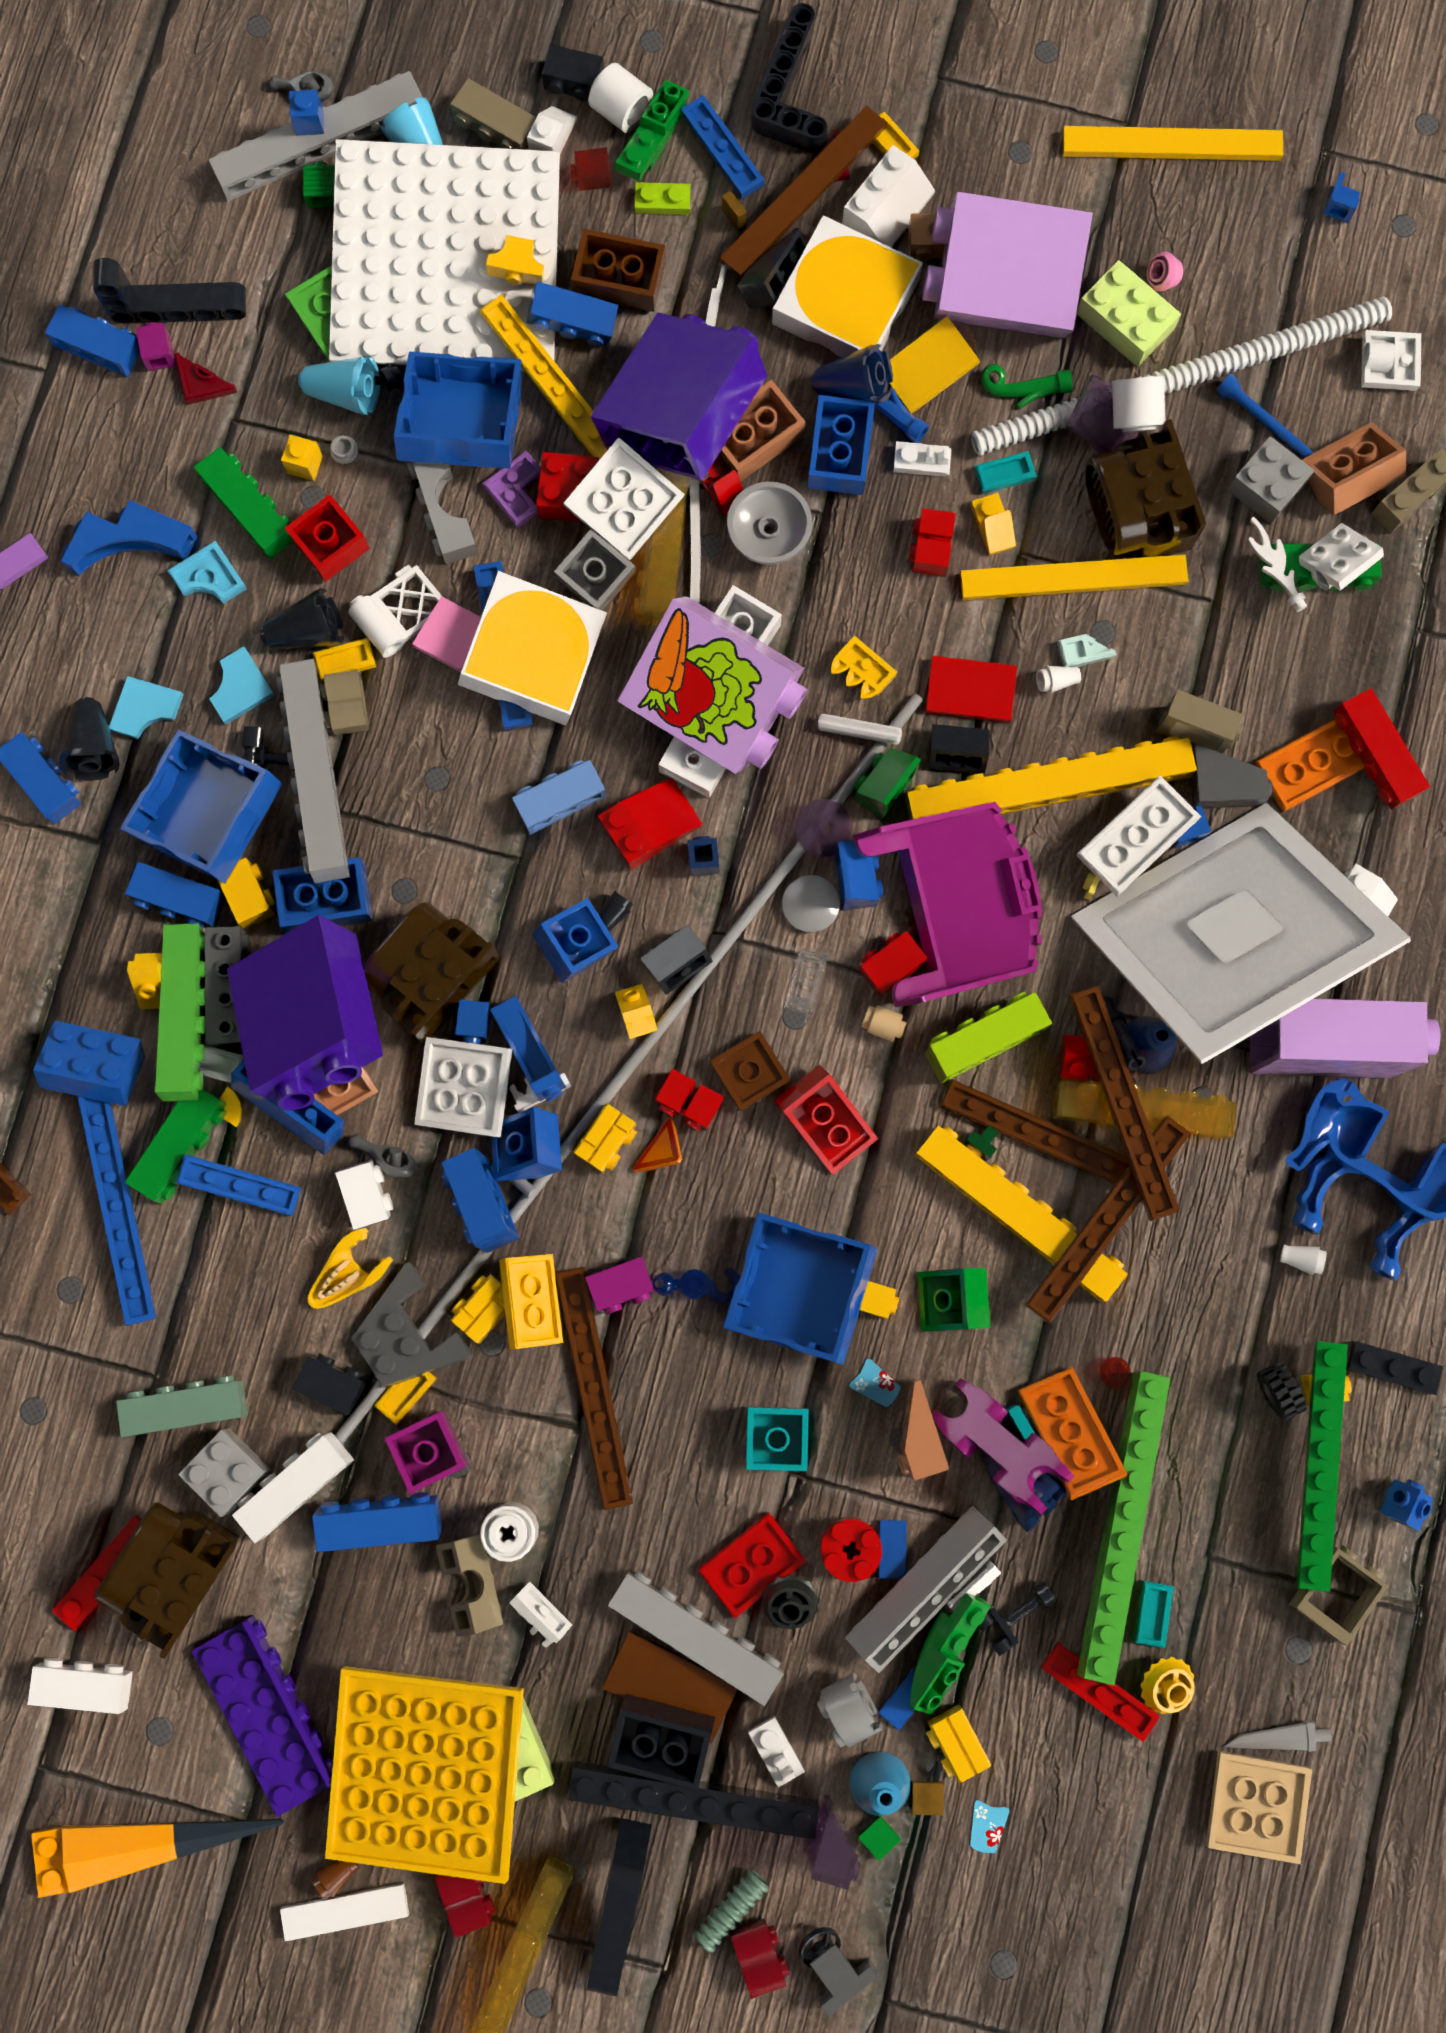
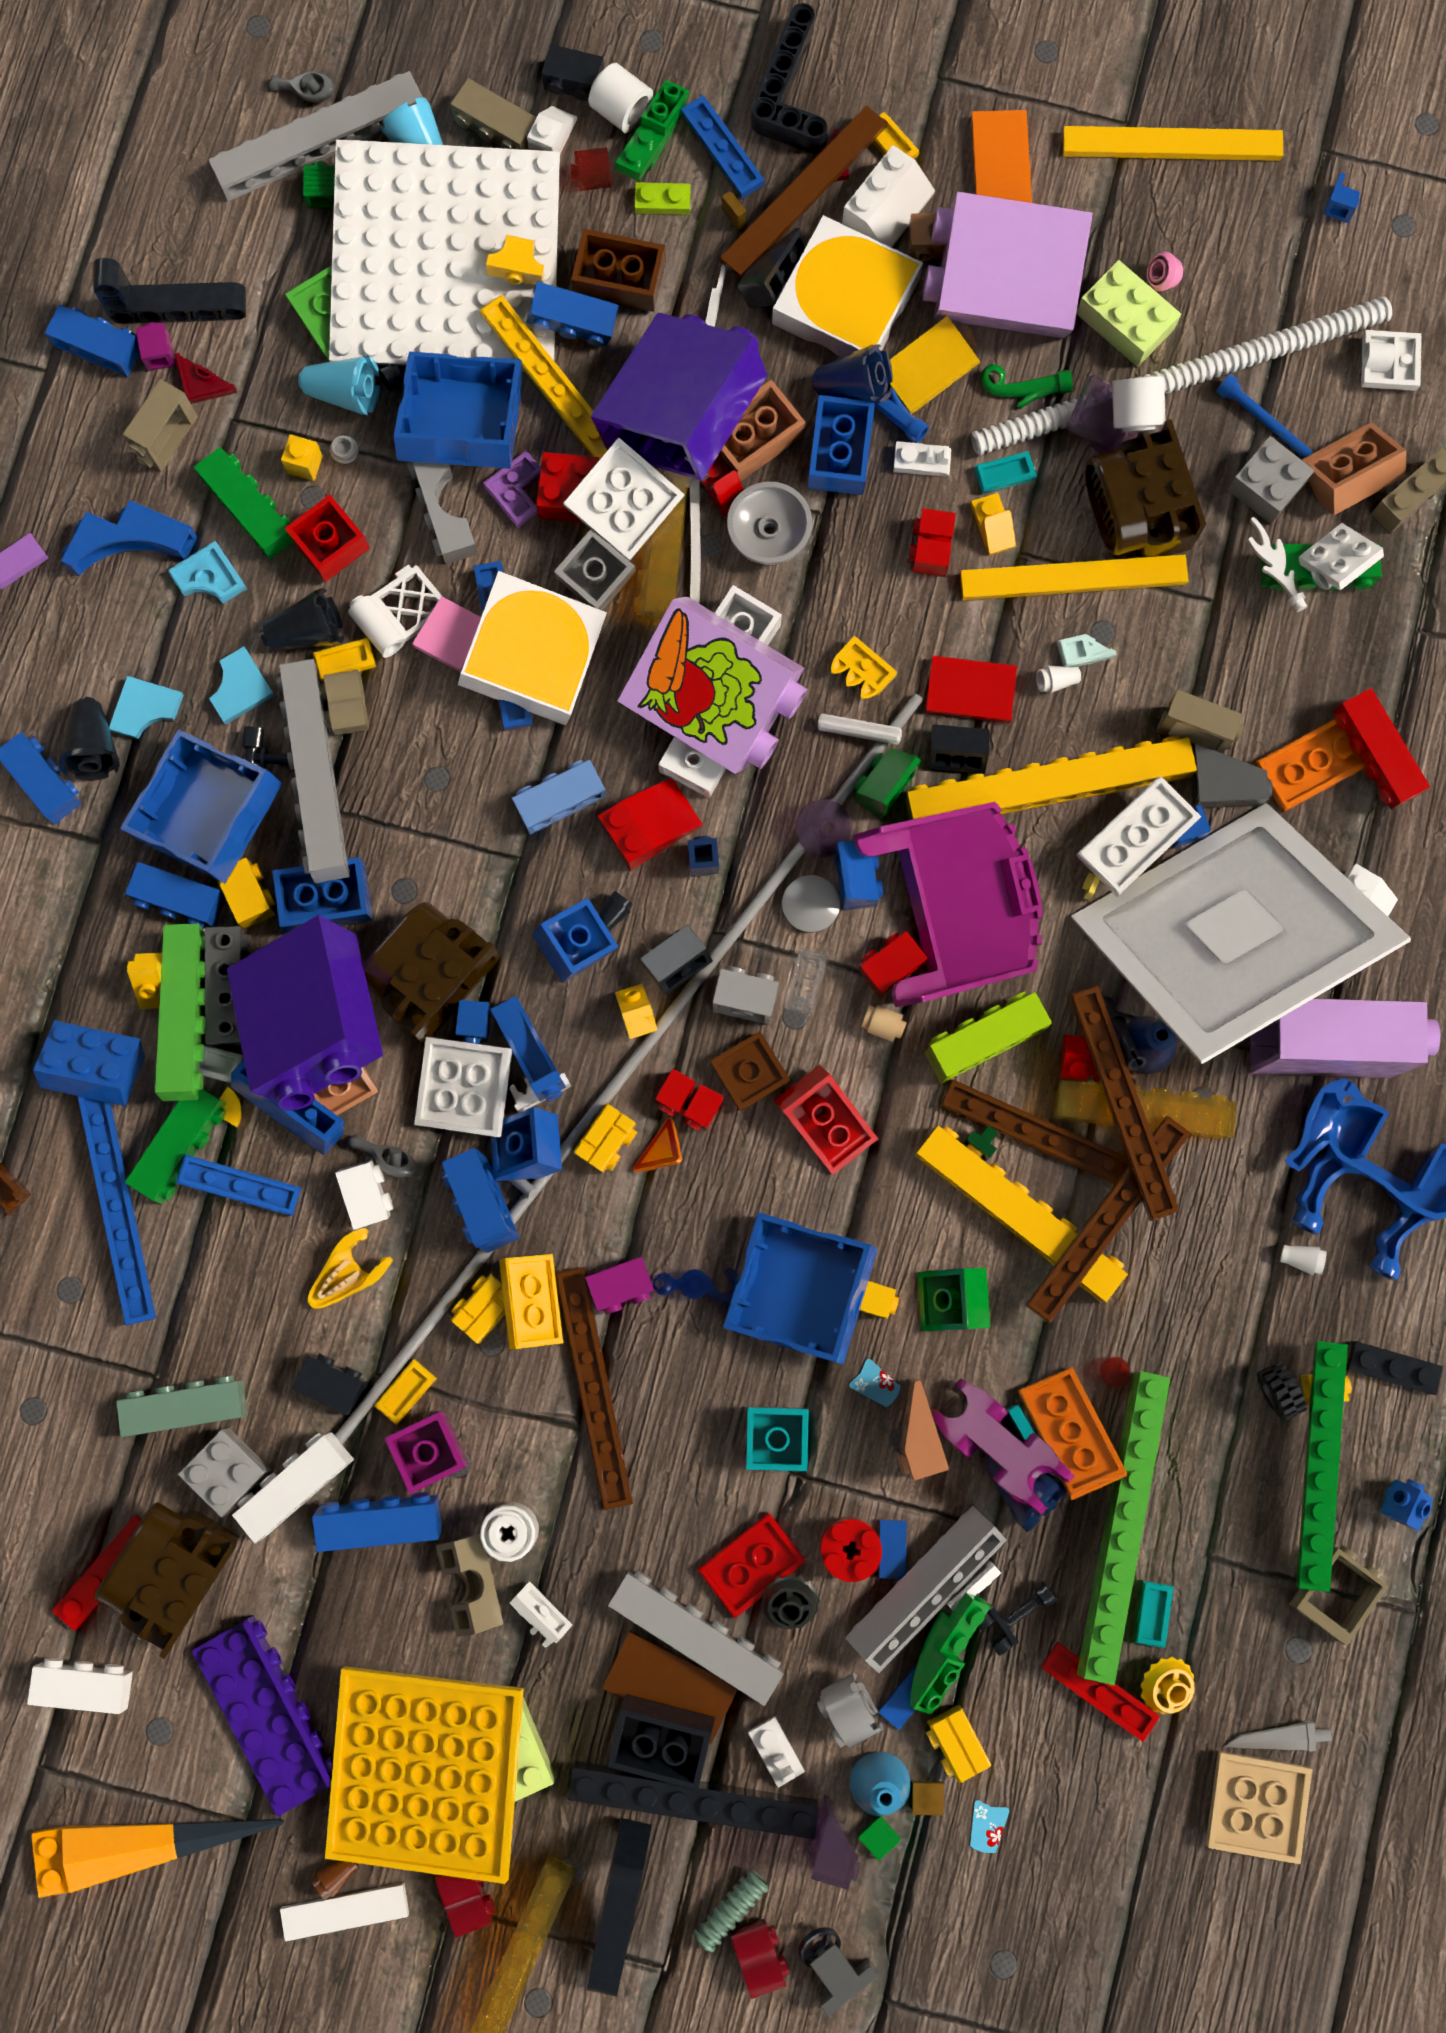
blue brick [289,89,324,136] -> none
dark grey wing [351,1262,474,1388] -> none
none -> dark tan window [123,379,198,471]
none -> light grey brick [713,966,779,1025]
none -> orange tile [971,110,1032,203]

